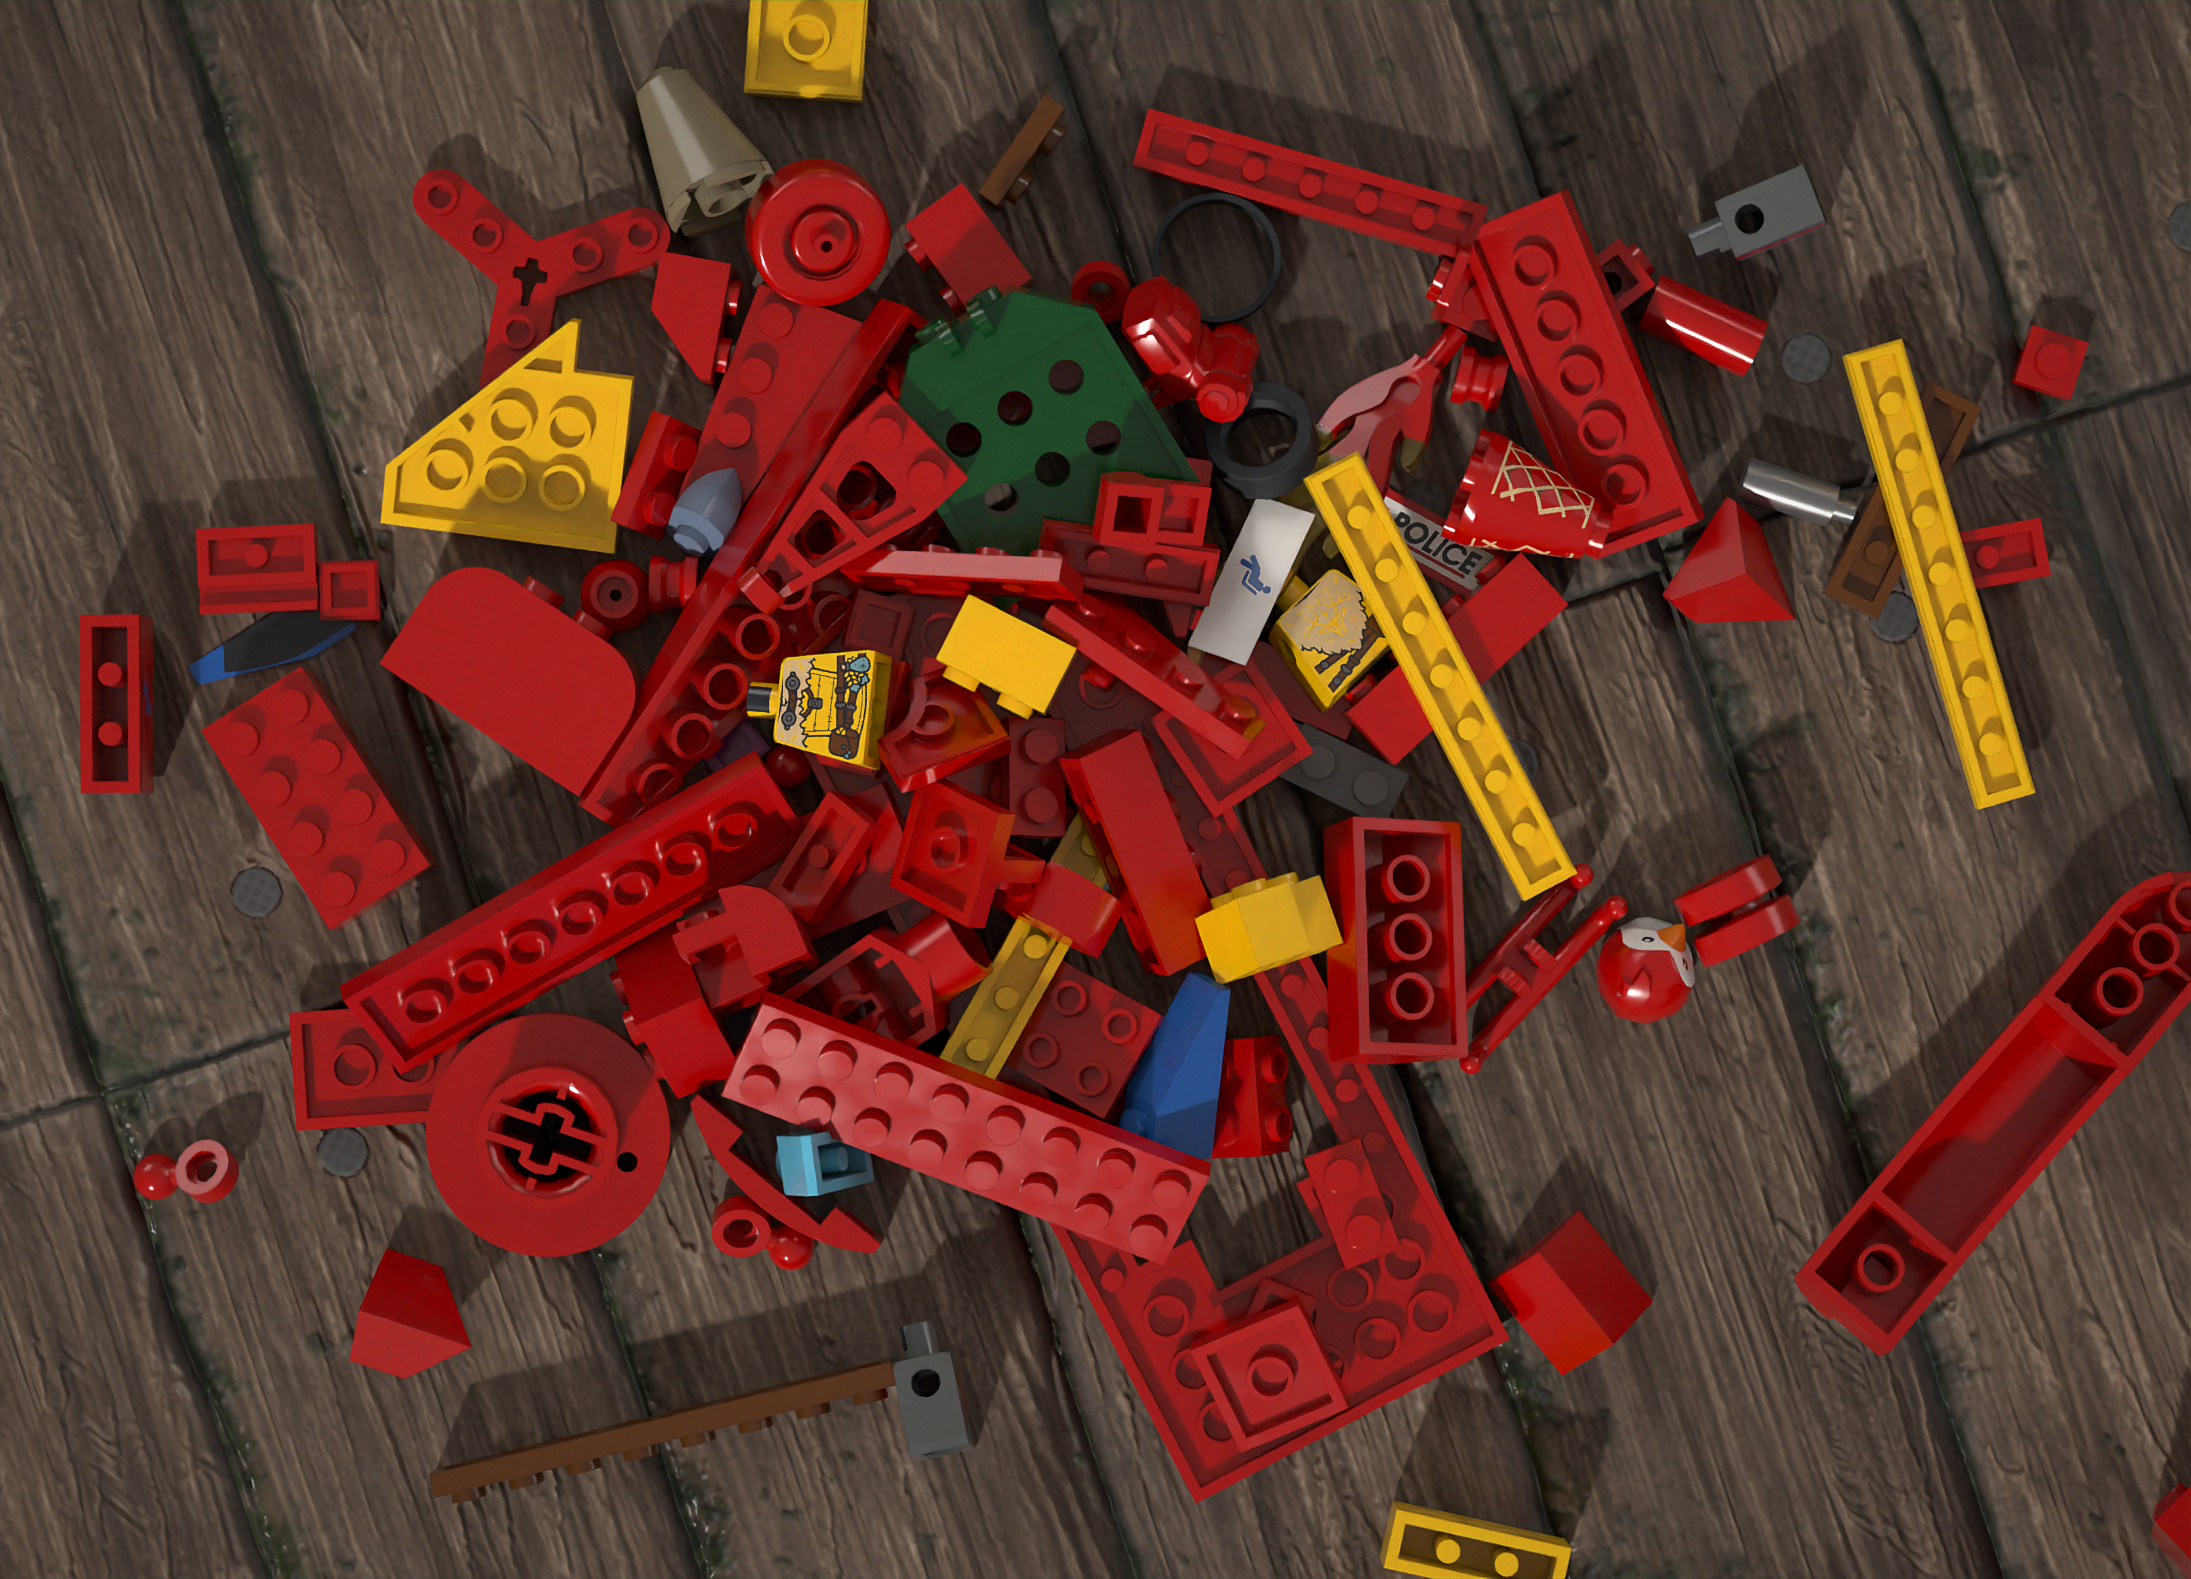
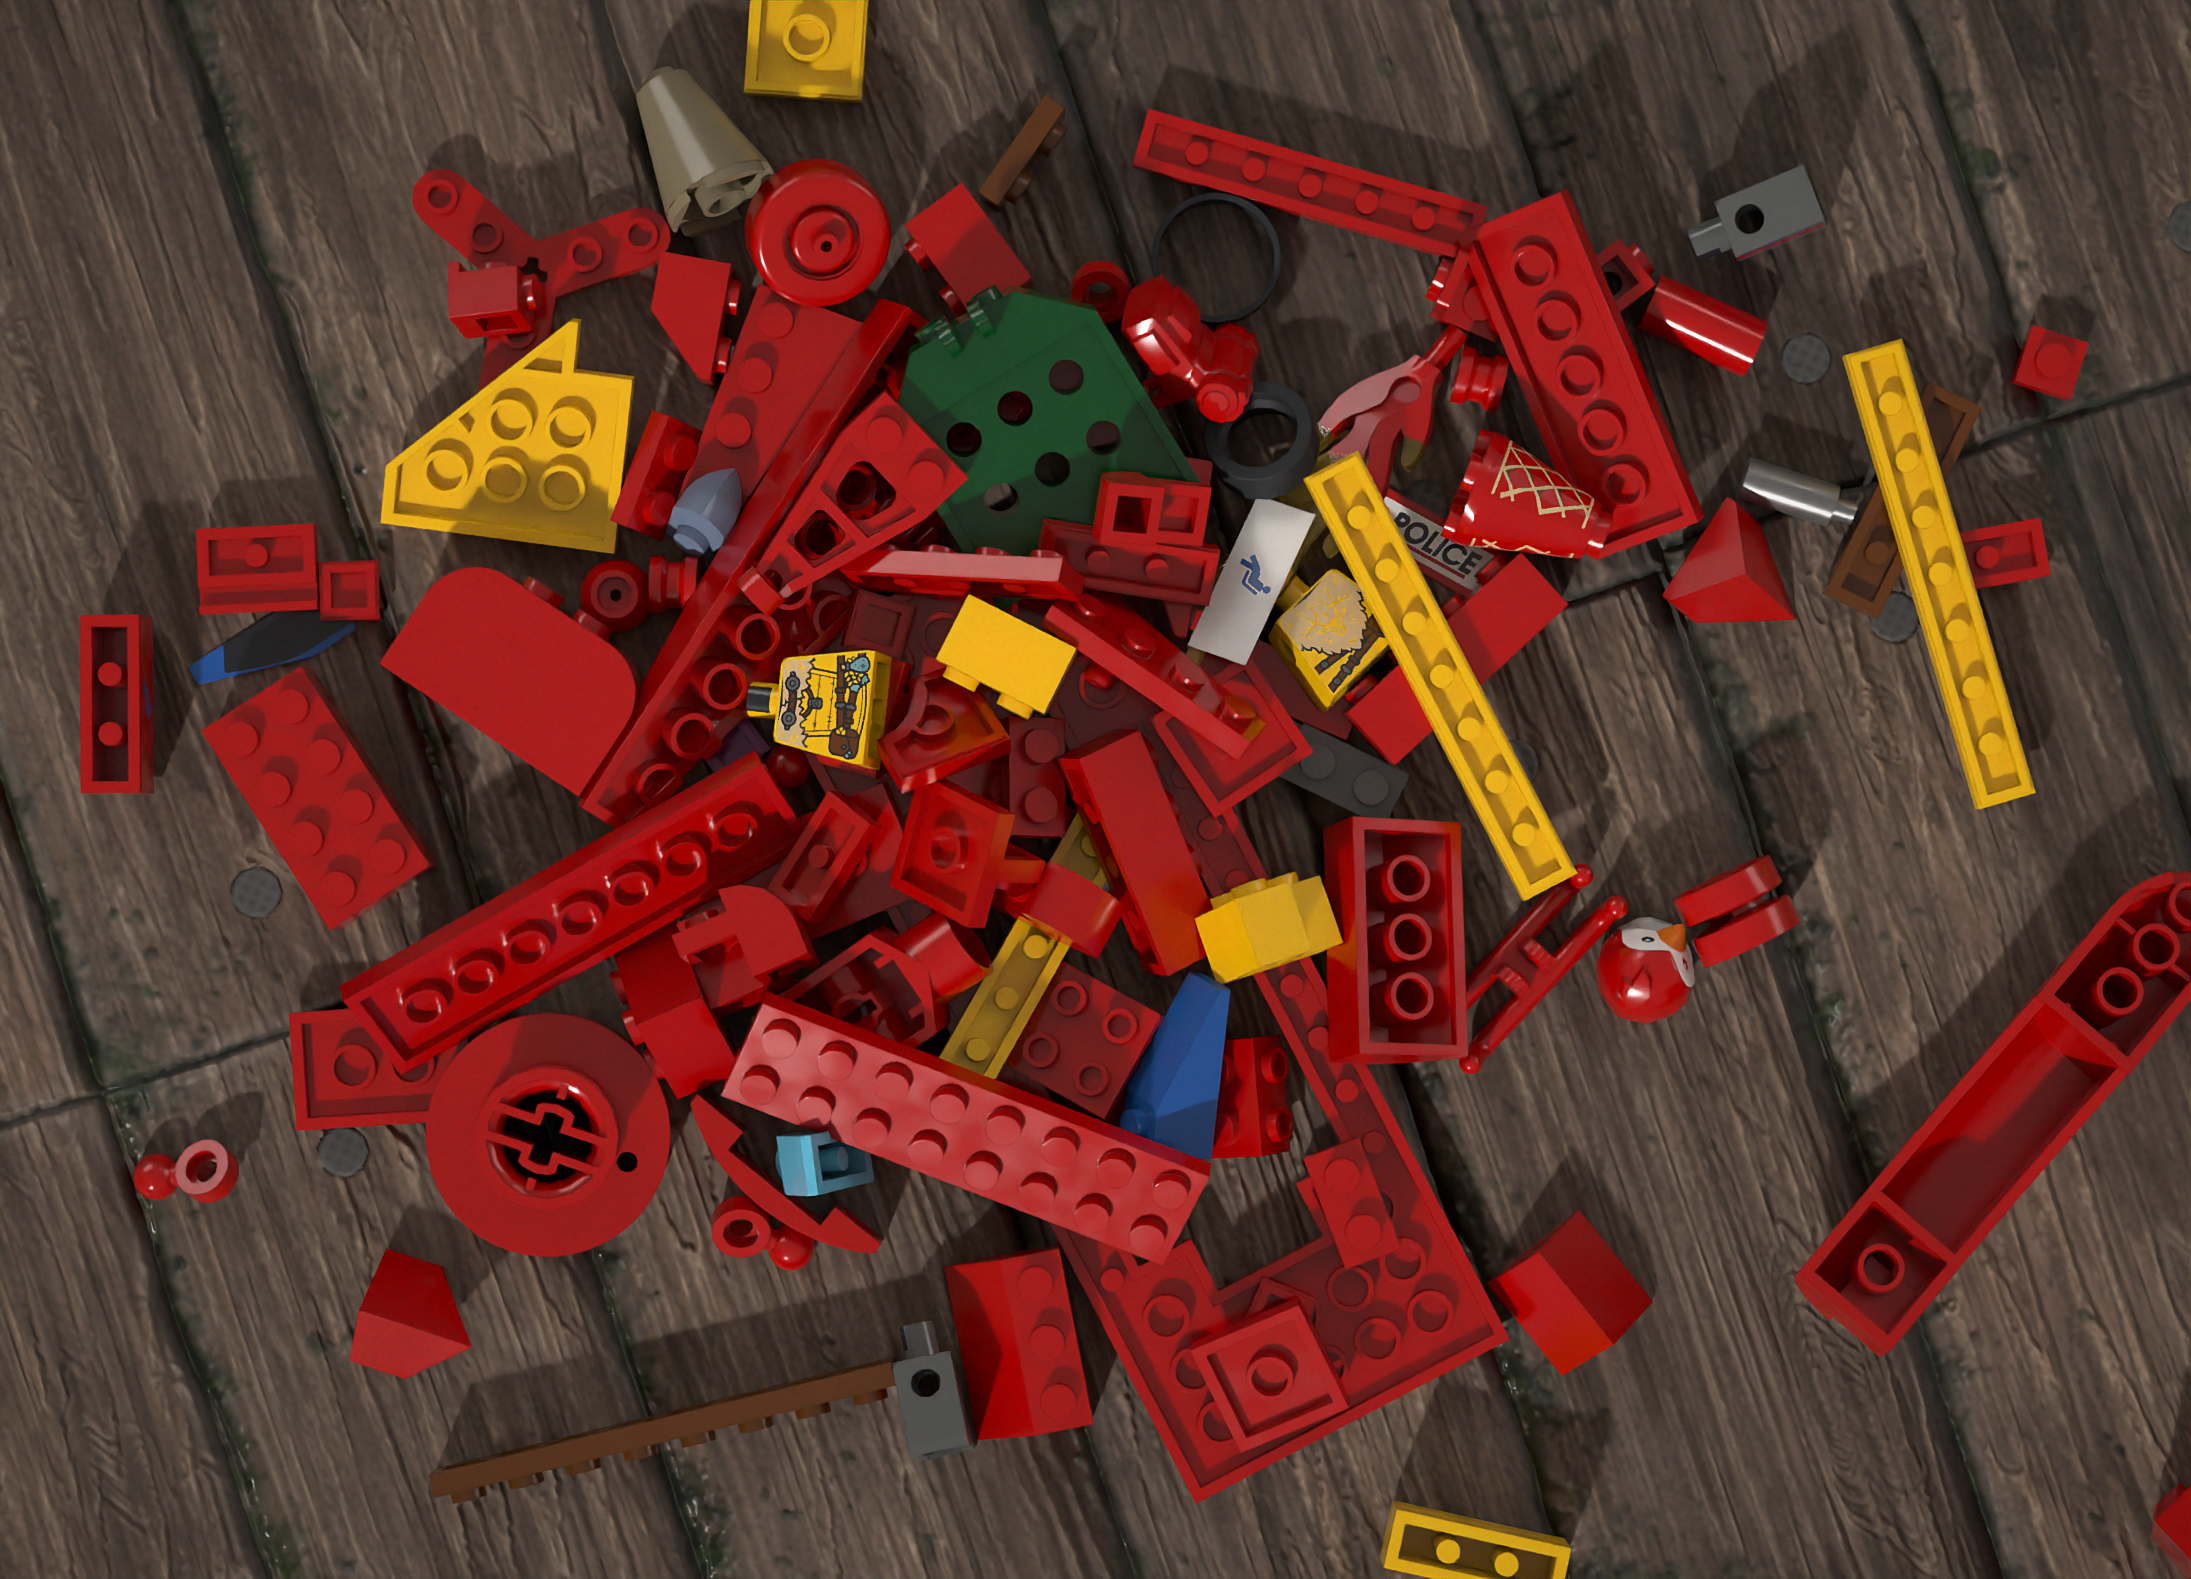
none -> red brick [448,261,542,339]
none -> red slope [944,1243,1093,1440]

